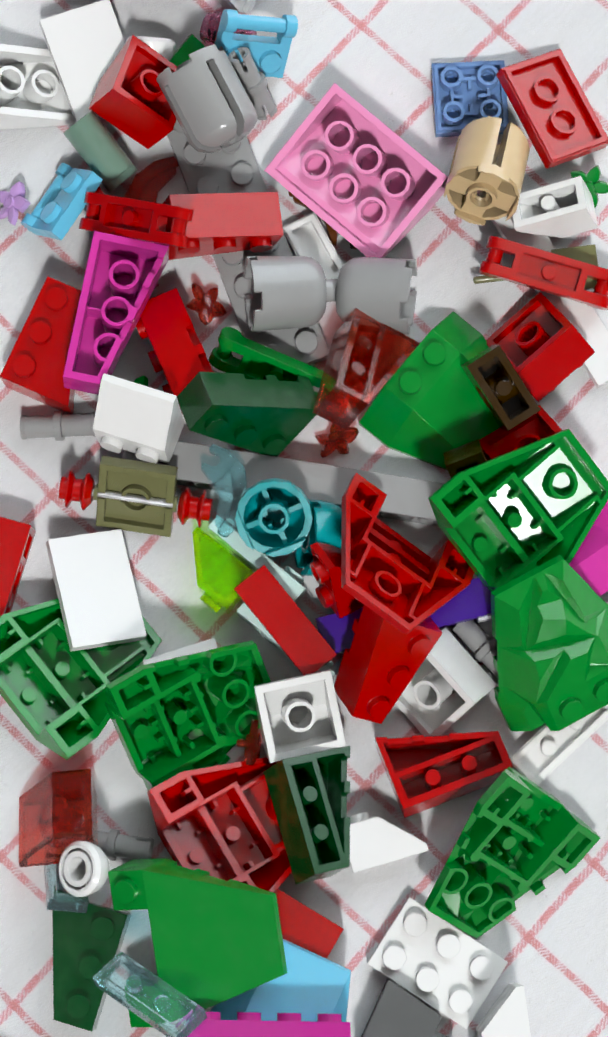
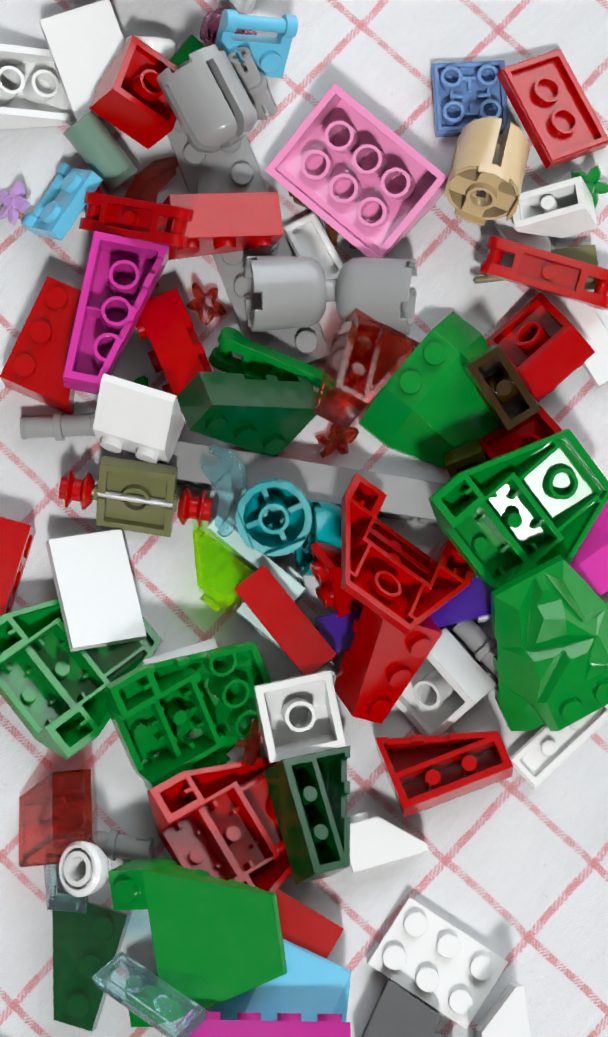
green wedge [425,766,600,939] -> none

